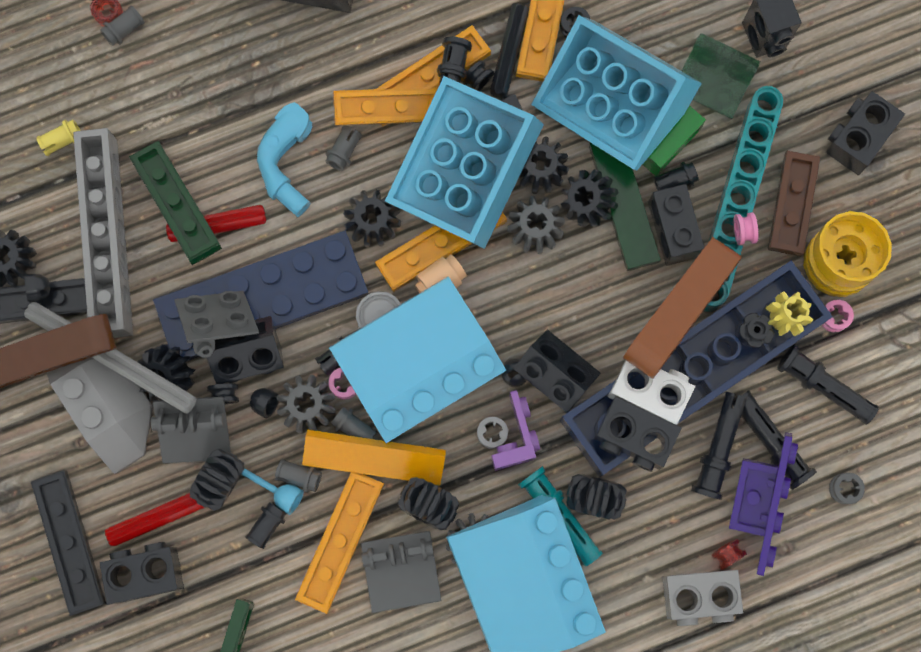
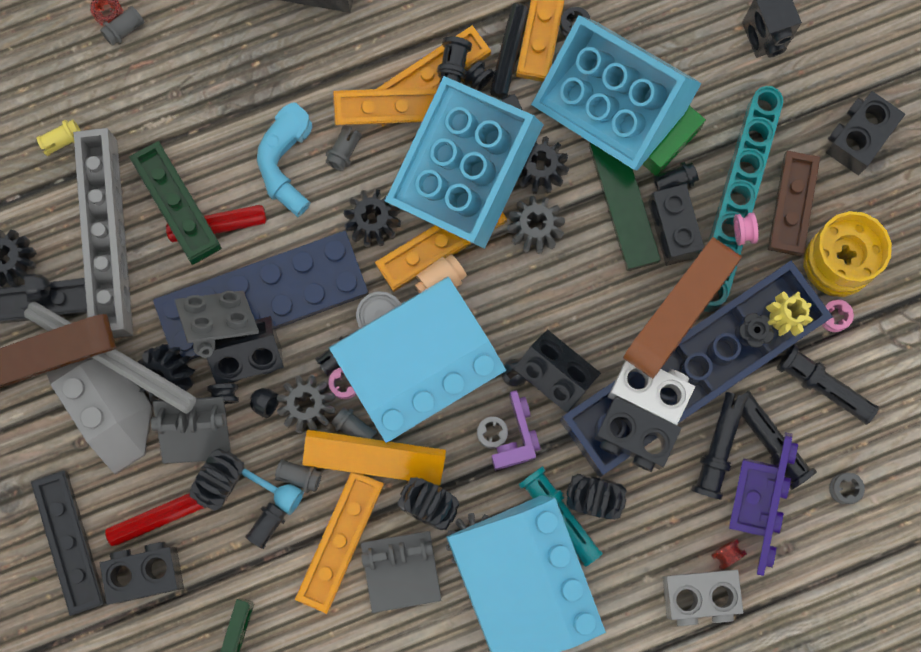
black gear [560,169,619,227] -> none
clear green hinge [682,33,761,119] -> none

